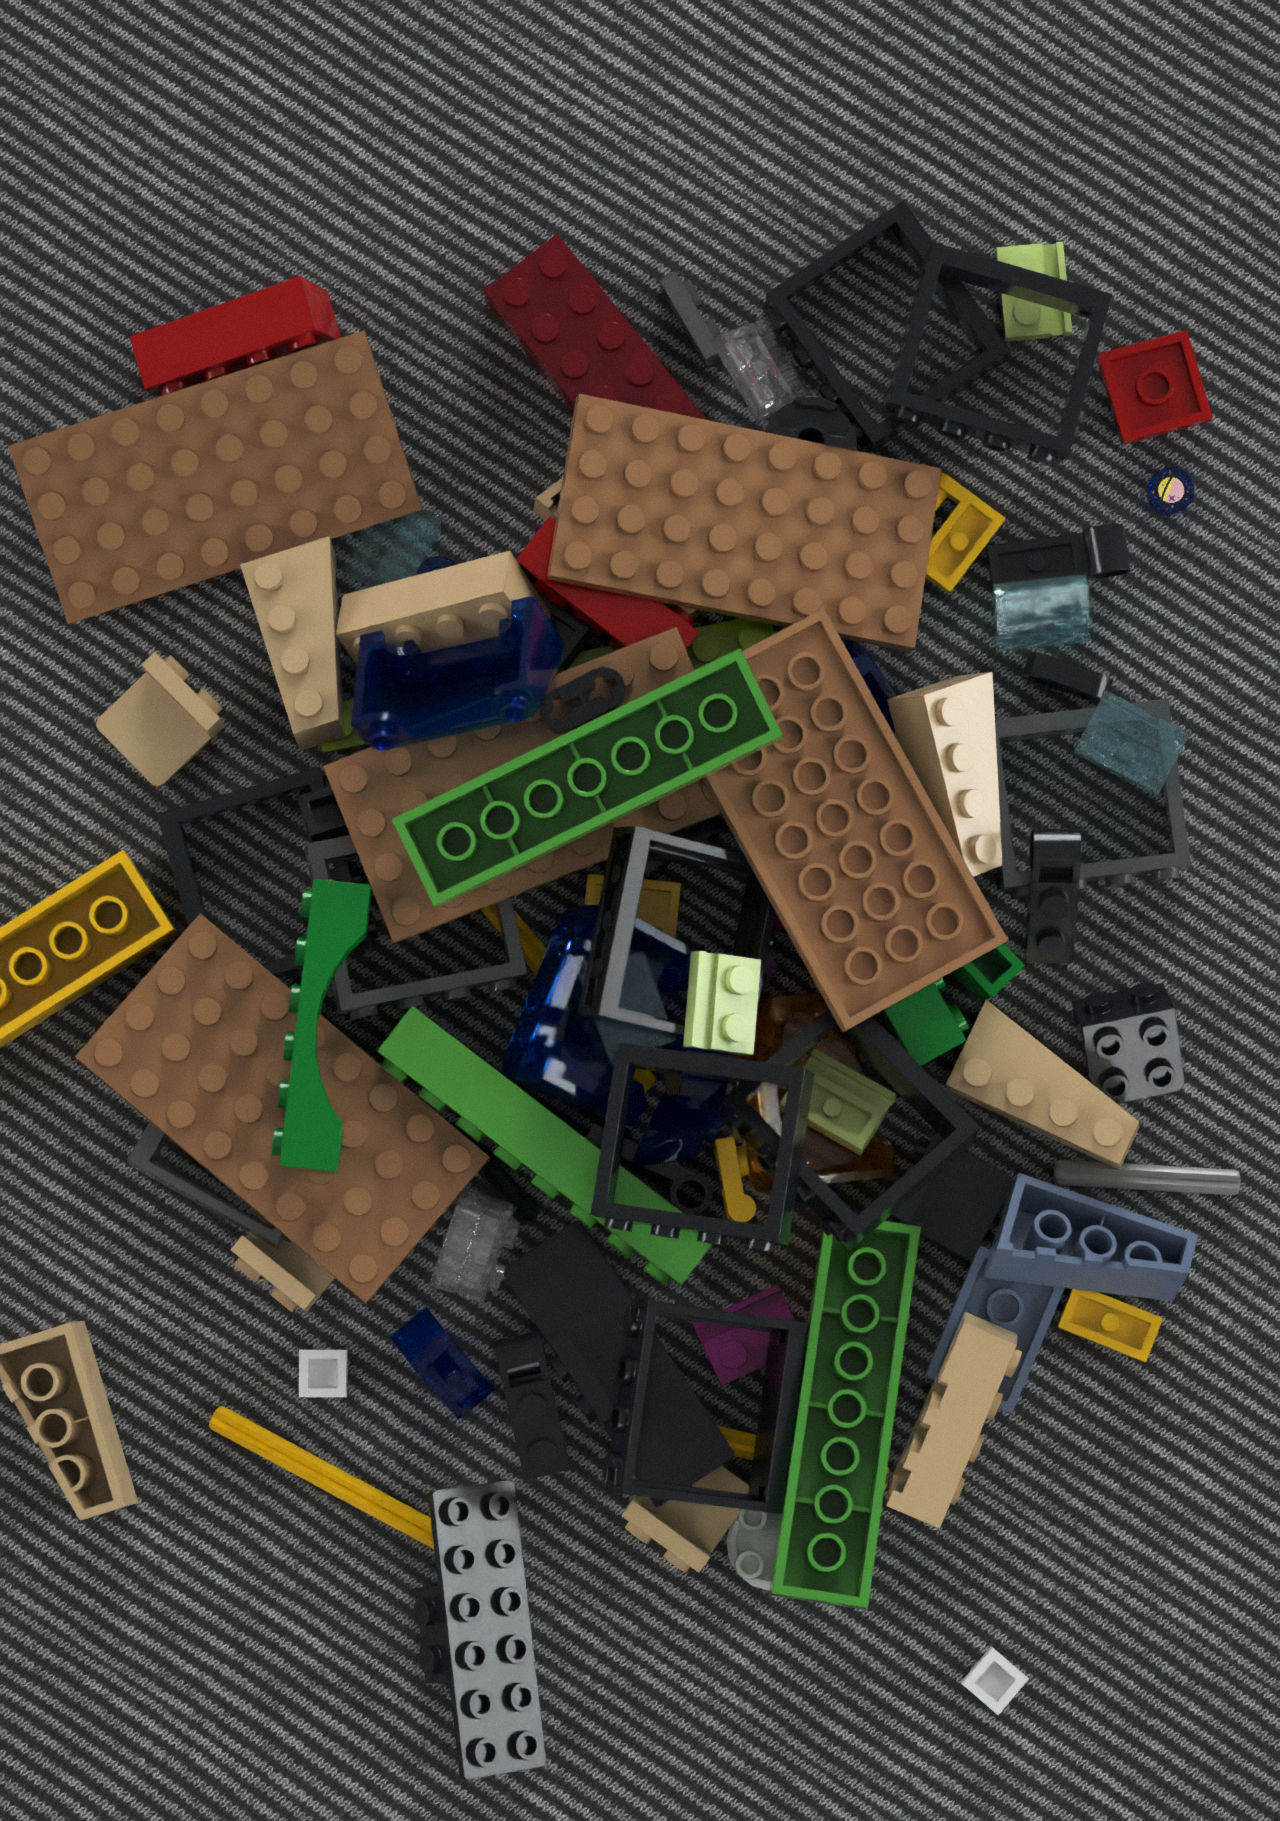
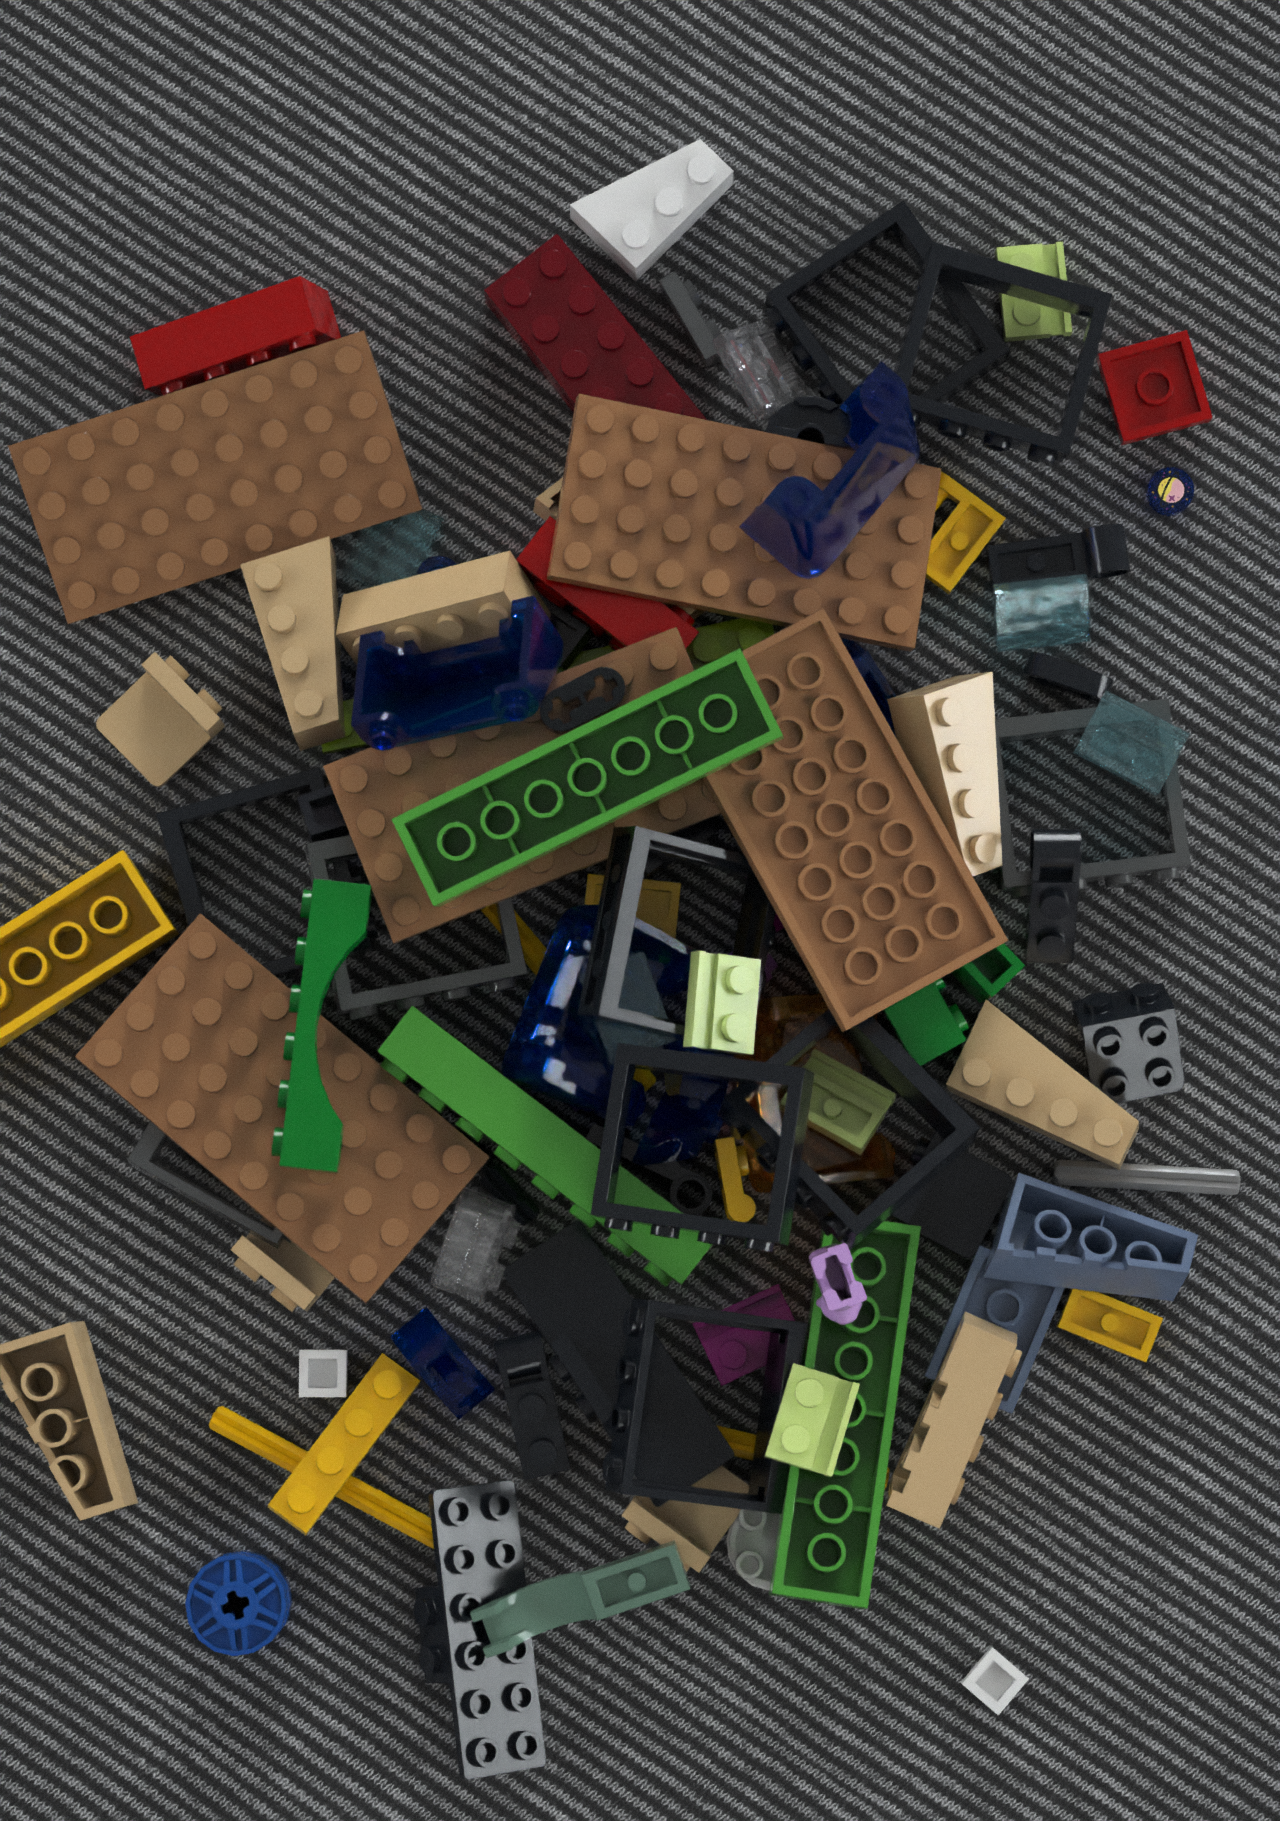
none -> blue wheel [185,1550,292,1656]
none -> yellow plate [268,1353,420,1536]
none -> sand green piece [470,1540,691,1658]
none -> white wedge [570,139,734,281]
none -> clear blue windscreen [739,361,920,579]
none -> yellowish green plate [764,1363,860,1478]
none -> lavender animal [809,1243,867,1325]

